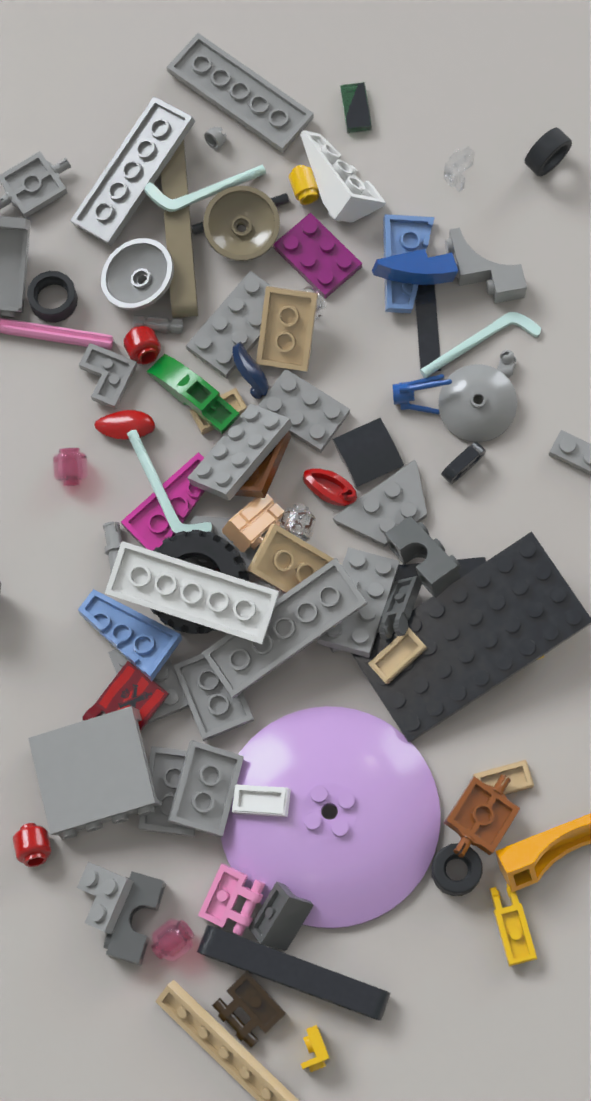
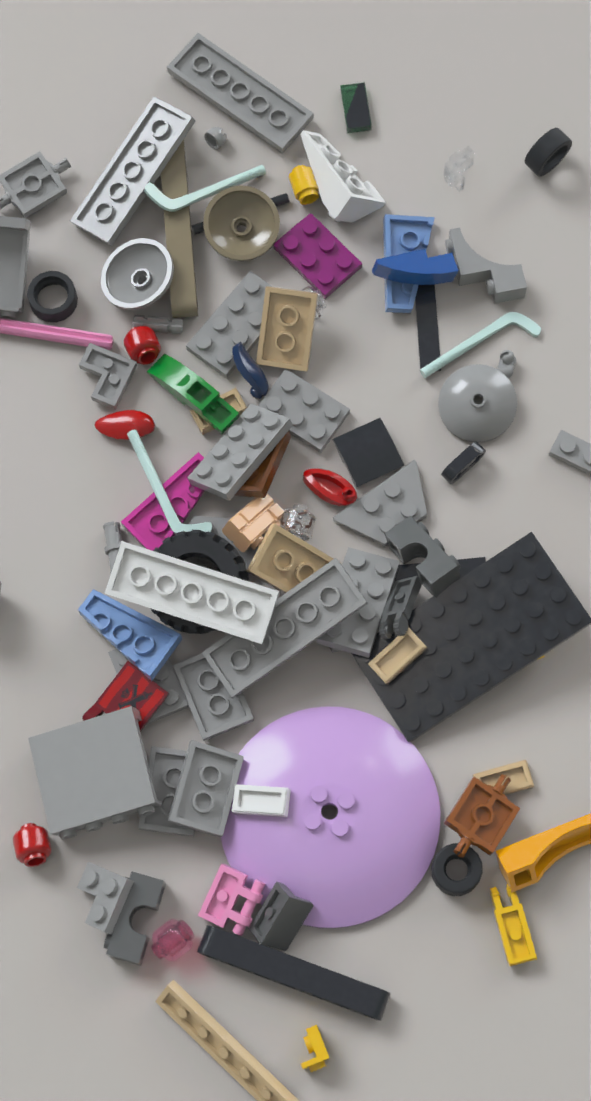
clear pink head [53,448,88,486] -> none
dark brown plate [212,971,286,1048] -> none
blue plant [393,374,452,414] -> none

